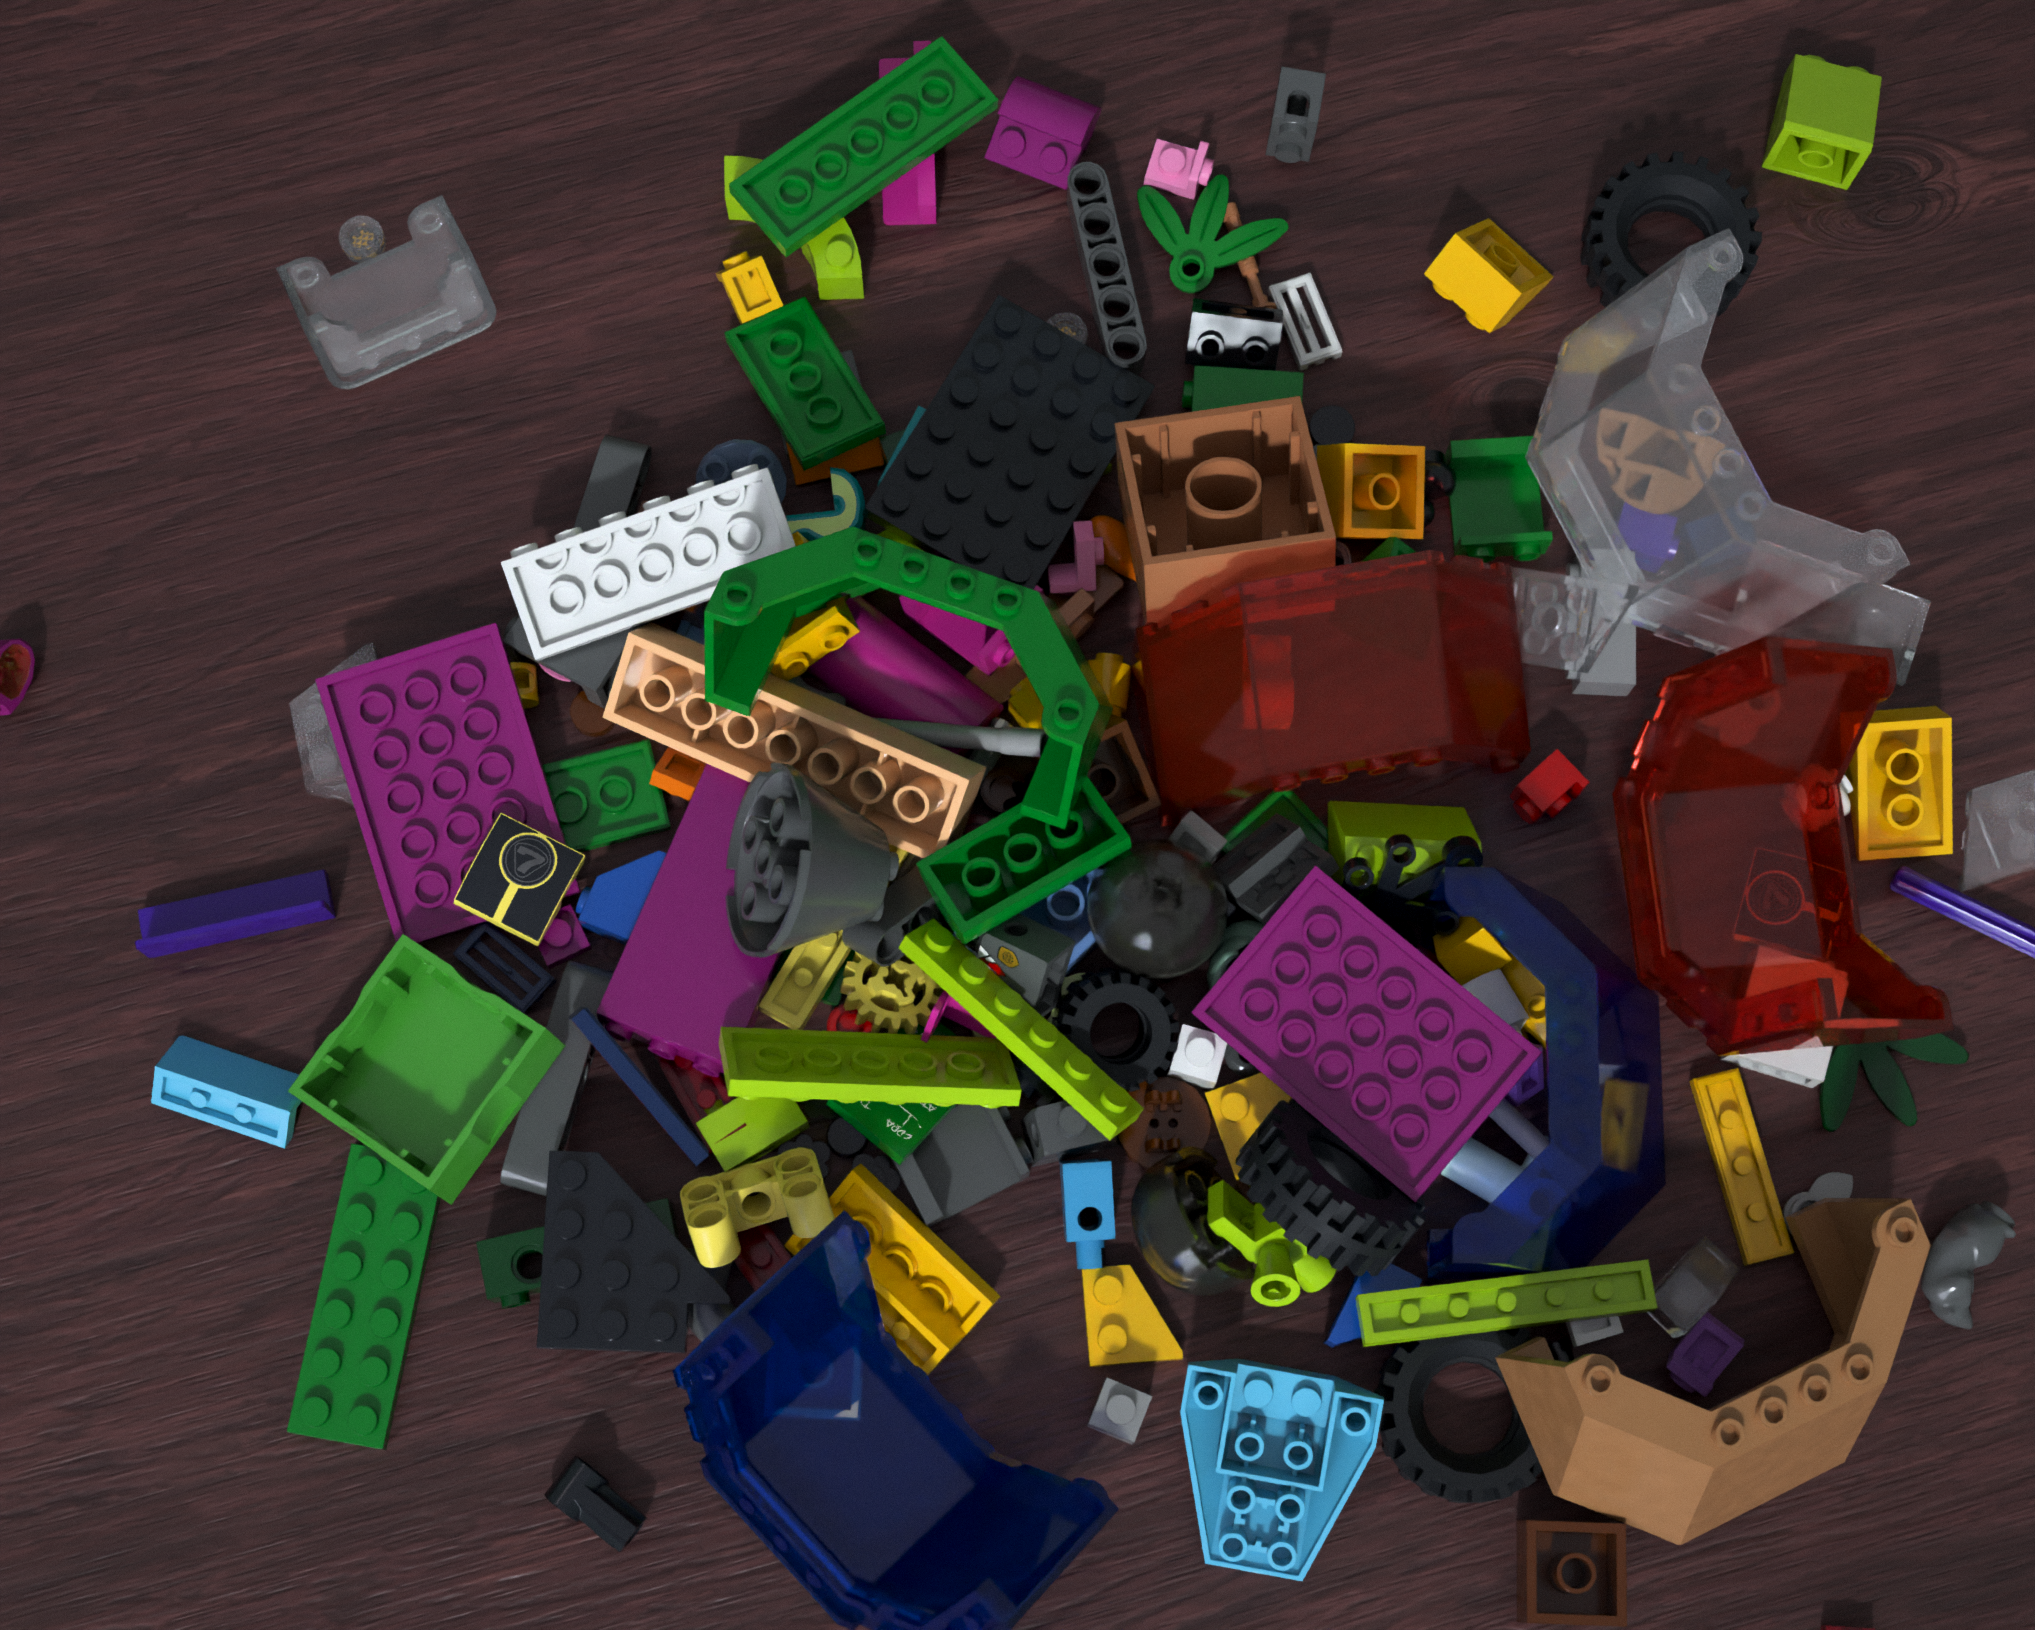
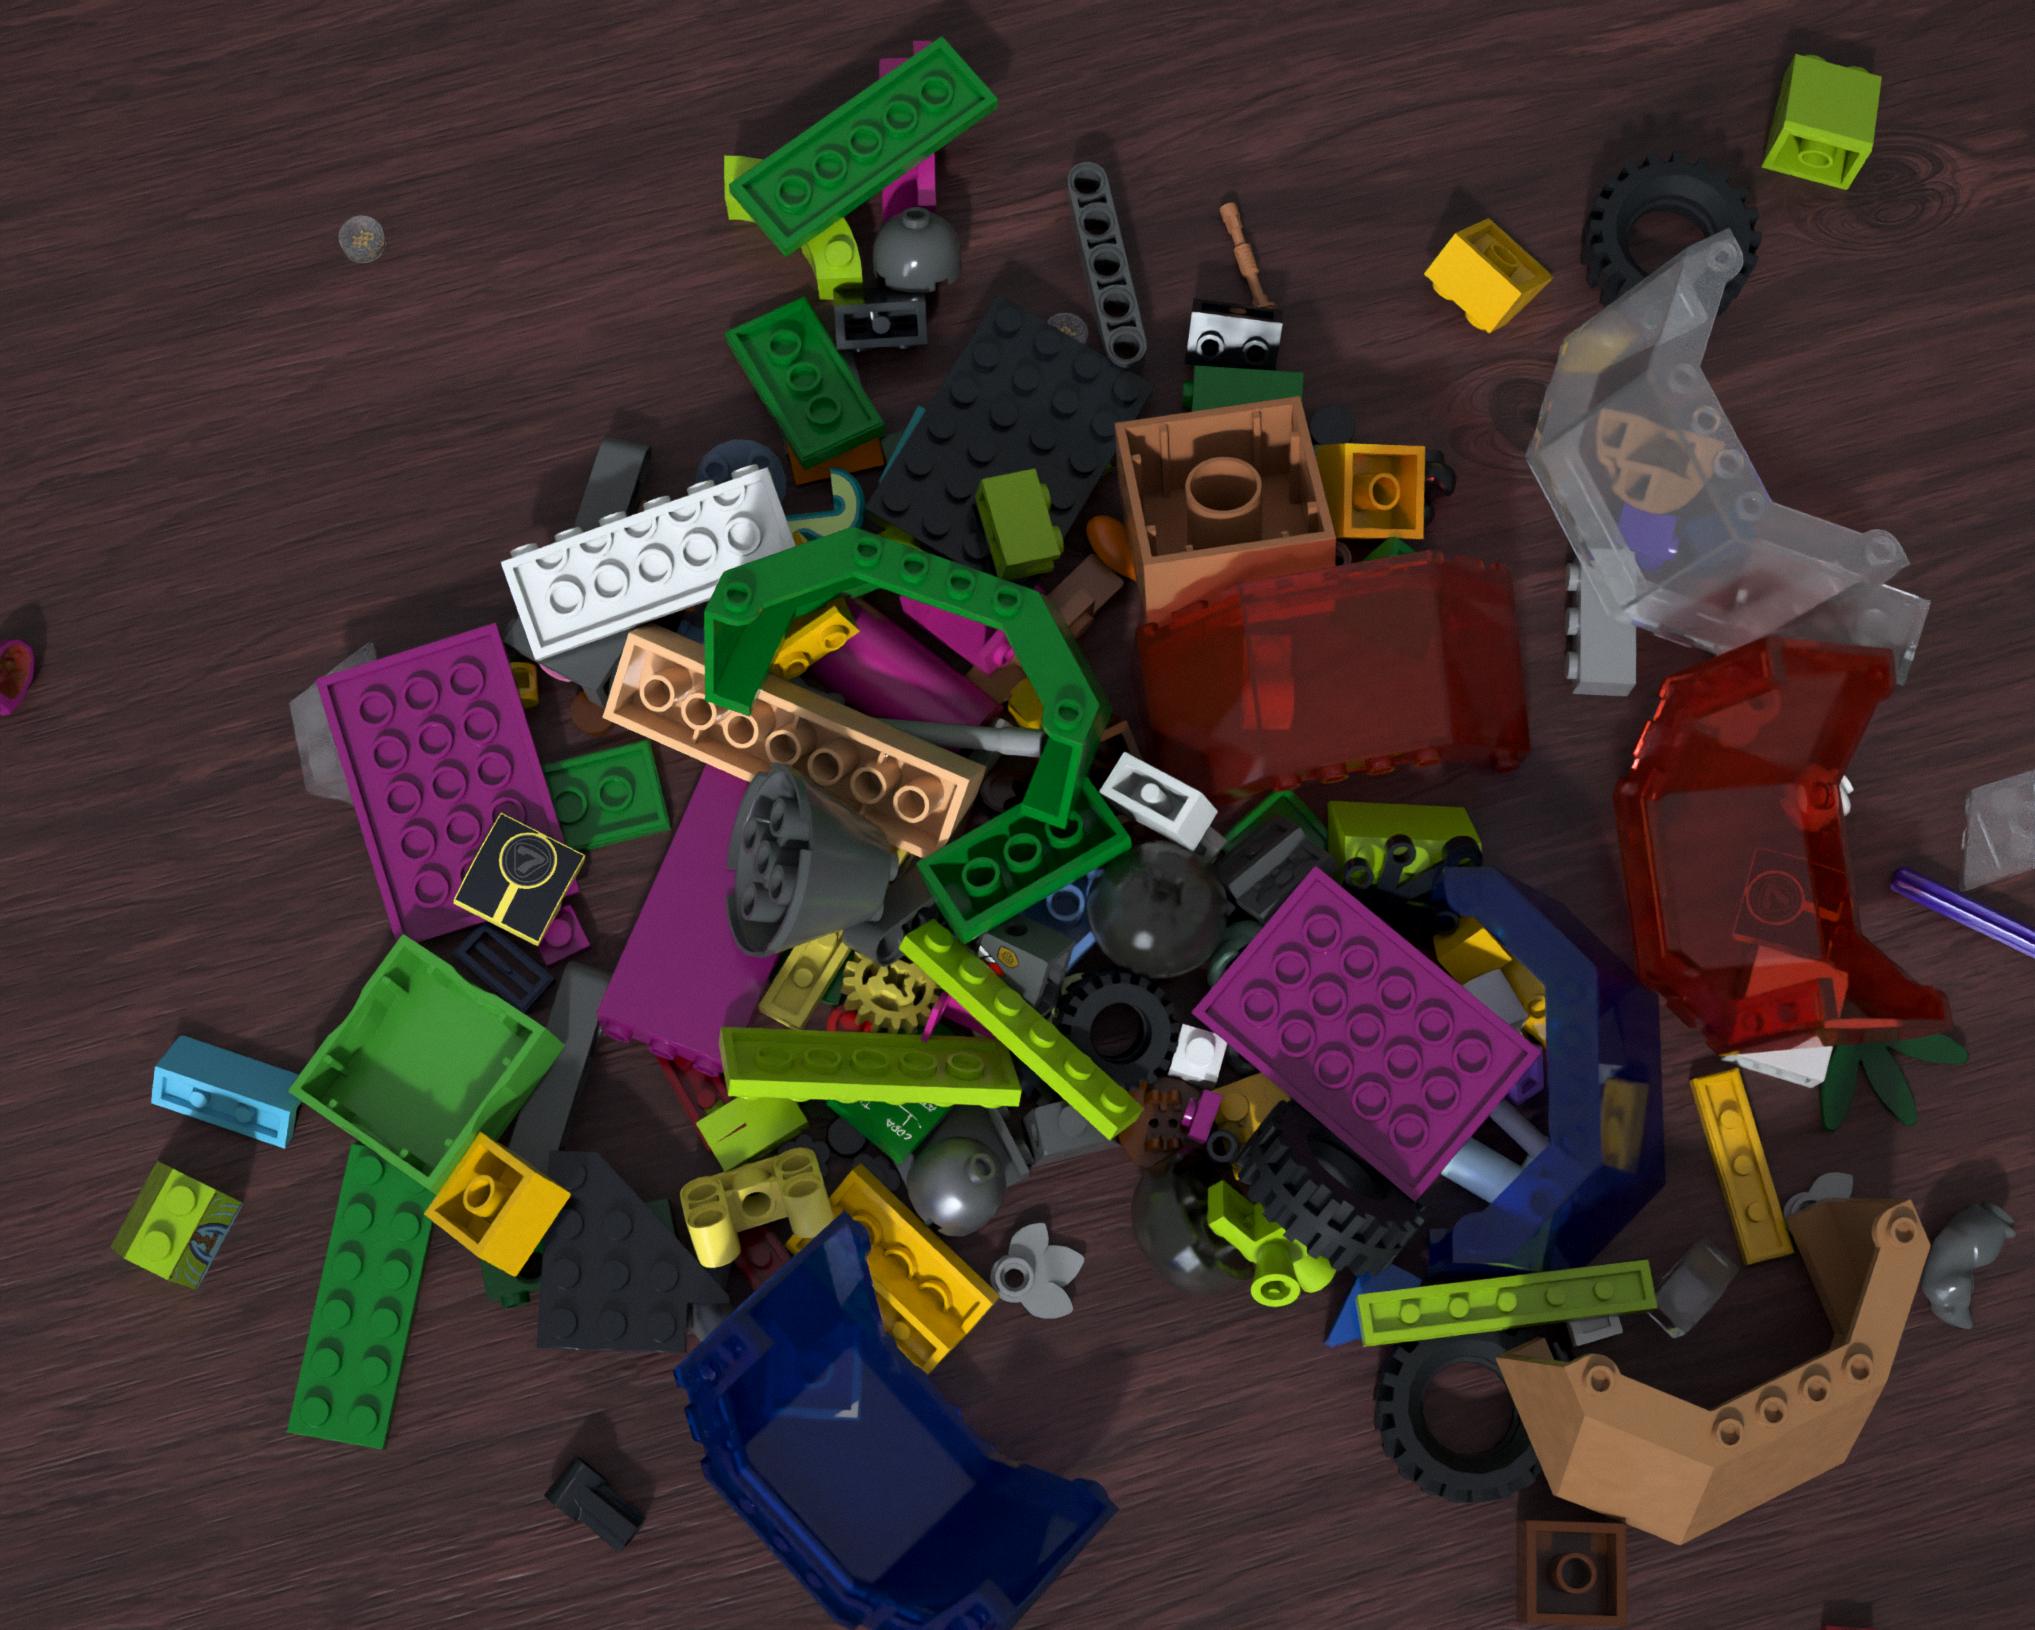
dark purple panel [135,869,336,958] -> none
clear windscreen [276,195,496,389] -> none
dark blue tile [569,1006,709,1166] -> none
blue slope [576,851,667,945] -> none
orange plate [649,747,707,801] -> none
yellow bracket [715,251,783,324] -> none
magenta brick [984,76,1102,191] -> none
bright pink bracket [1048,521,1104,596] -> none
dark azure torso [1059,1158,1115,1269] -> none
yellow wing [1081,1264,1183,1367] -> none
light grey brick [1087,1378,1152,1445] -> none
yellow brick [1088,653,1132,717] -> none
green plant [1137,174,1289,294] -> none
bright pink bracket [1143,139,1214,200] -> none
medium azure wedge [1180,1359,1384,1581] -> none
dark grey brick [1265,66,1326,163] -> none
white tile [1267,273,1343,371] -> none
green panel [1444,435,1553,564] -> none
clear wing [1482,563,1639,673] -> none
red brick [1510,749,1590,824] -> none
medium lavender bracket [1666,1310,1744,1397] -> none
yellow slope [1843,706,1953,861] -> none
none -> lime slope [110,1161,243,1290]
none -> yellow brick [424,1132,571,1277]
none -> black brick [833,287,928,352]
none -> dark grey cylinder [873,207,962,293]
none -> flat silver cylinder [907,1136,1007,1236]
none -> lime brick [975,469,1064,581]
none -> light grey plate [990,1223,1084,1319]
none -> white brick [1099,752,1218,852]
none -> magenta plate [1180,1089,1223,1145]
none -> black cone [1205,1121,1251,1169]

